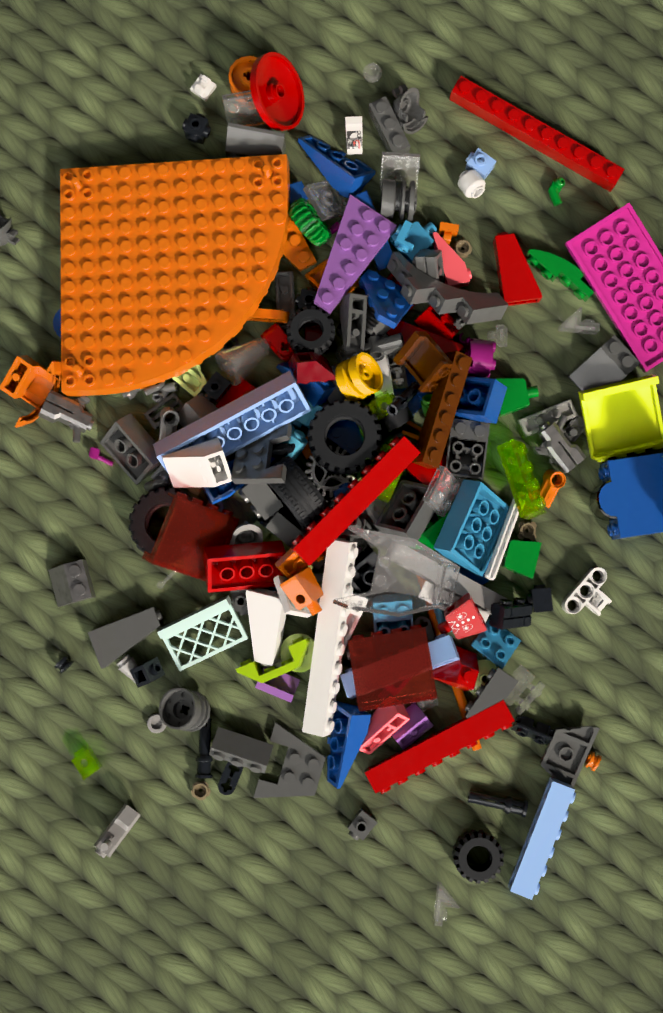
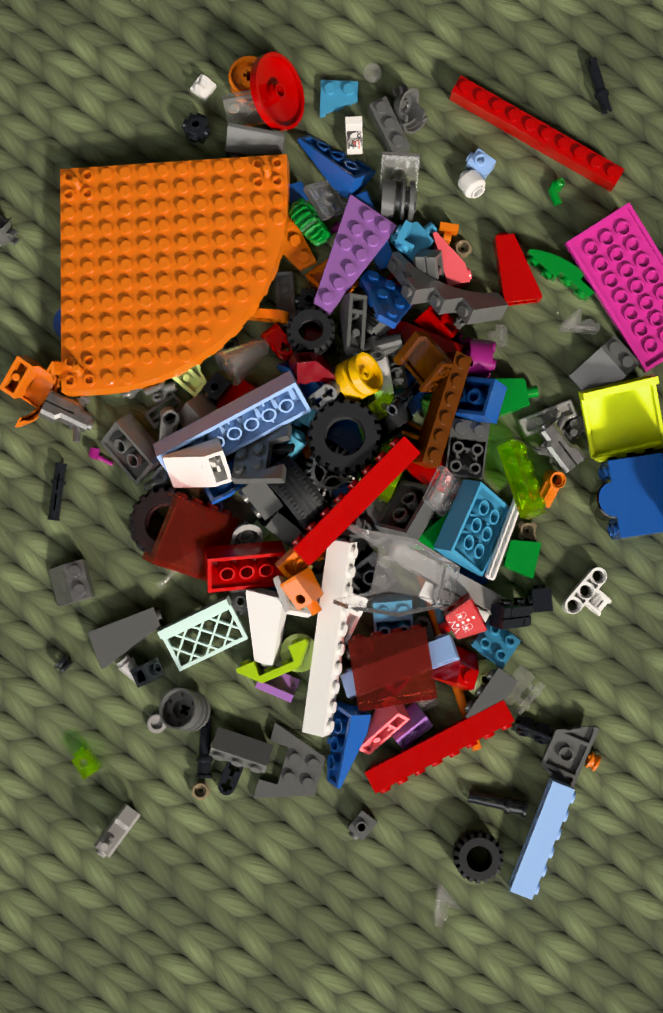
none -> black pin [47,462,67,521]
none -> dark grey beam [308,381,341,410]
none -> dark azure wing [320,80,358,118]
none -> black pin [585,57,613,115]

